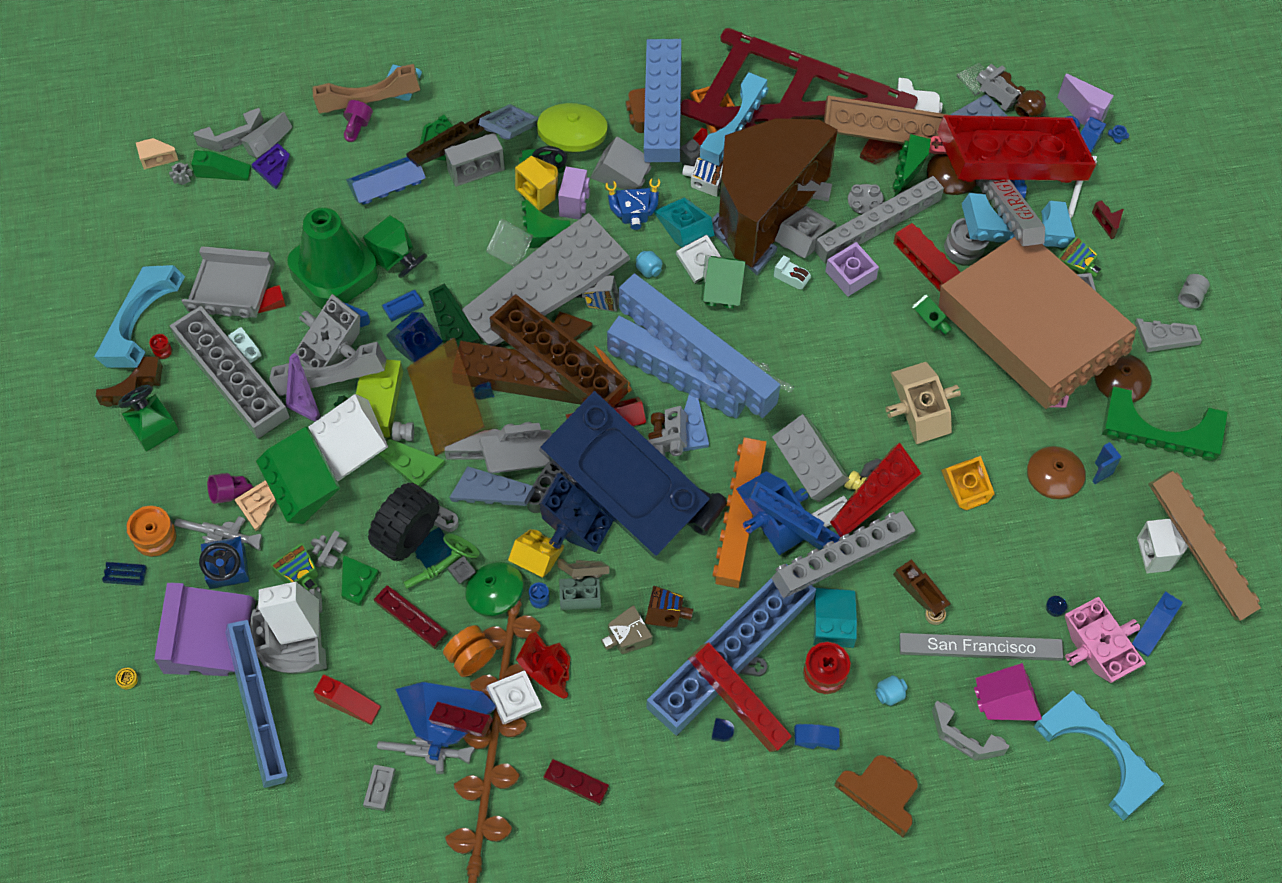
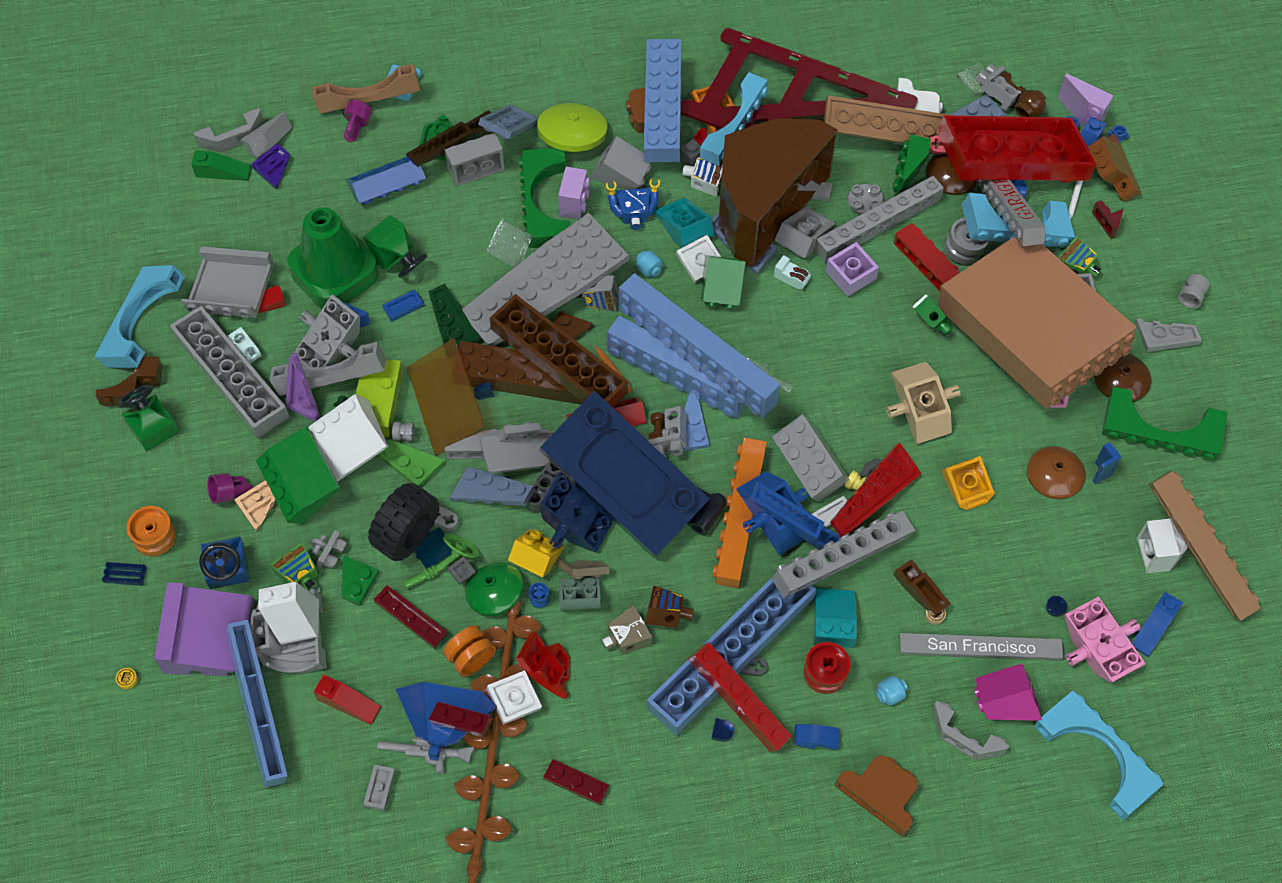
light nougat slope [136,138,179,170] -> none
red wheel [149,334,172,359] -> none
light grey gear [169,162,193,185] -> none
light grey piece [175,516,263,551] -> none
clear blue slope [386,312,443,365] -> none
yellow piece [515,146,568,211] -> none
clear red wing [860,139,903,164] -> none
none -> dark orange brick [1088,134,1141,202]

